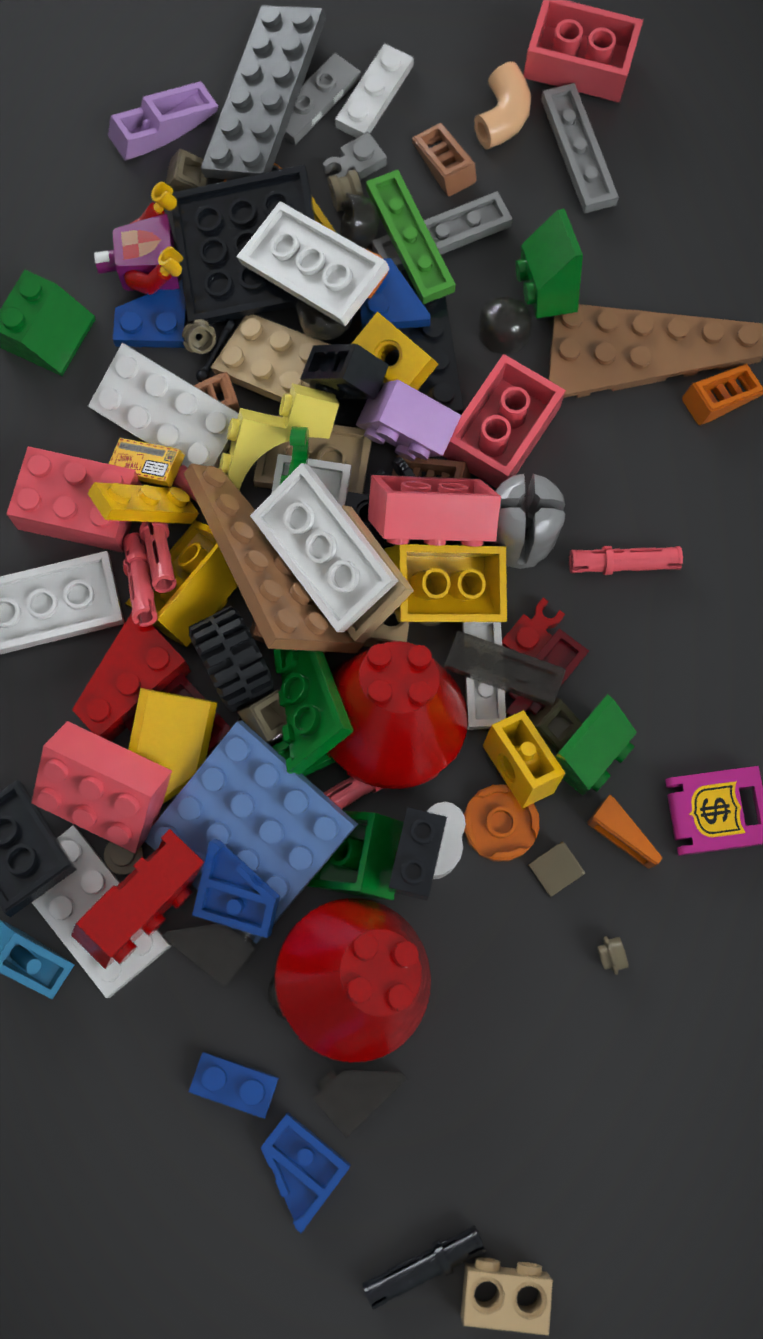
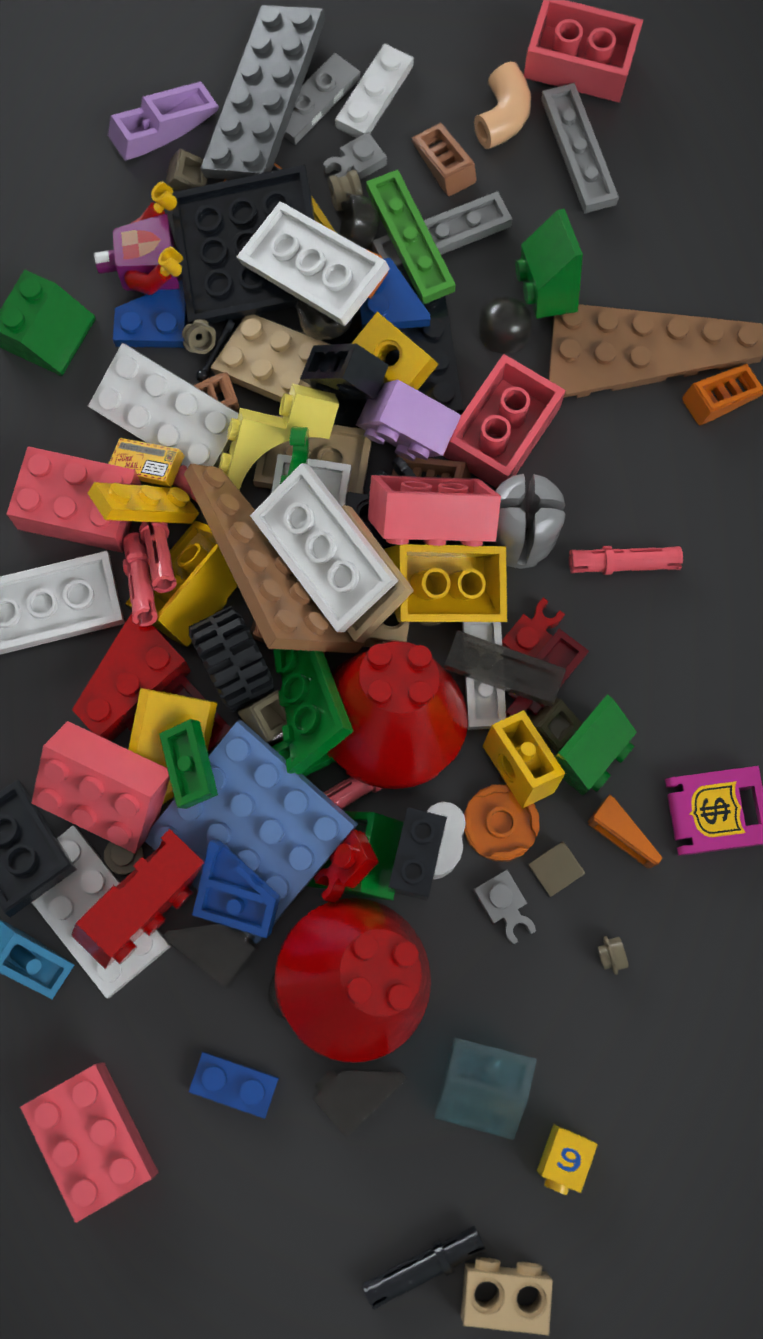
blue wing [261,1112,351,1233] -> none
none -> coral brick [20,1062,159,1223]
none -> green plate [159,719,218,809]
none -> red plate [313,829,379,903]
none -> clear light blue slope [434,1037,537,1140]
none -> light grey plate [473,870,536,945]
none -> yellow brick [537,1124,598,1195]

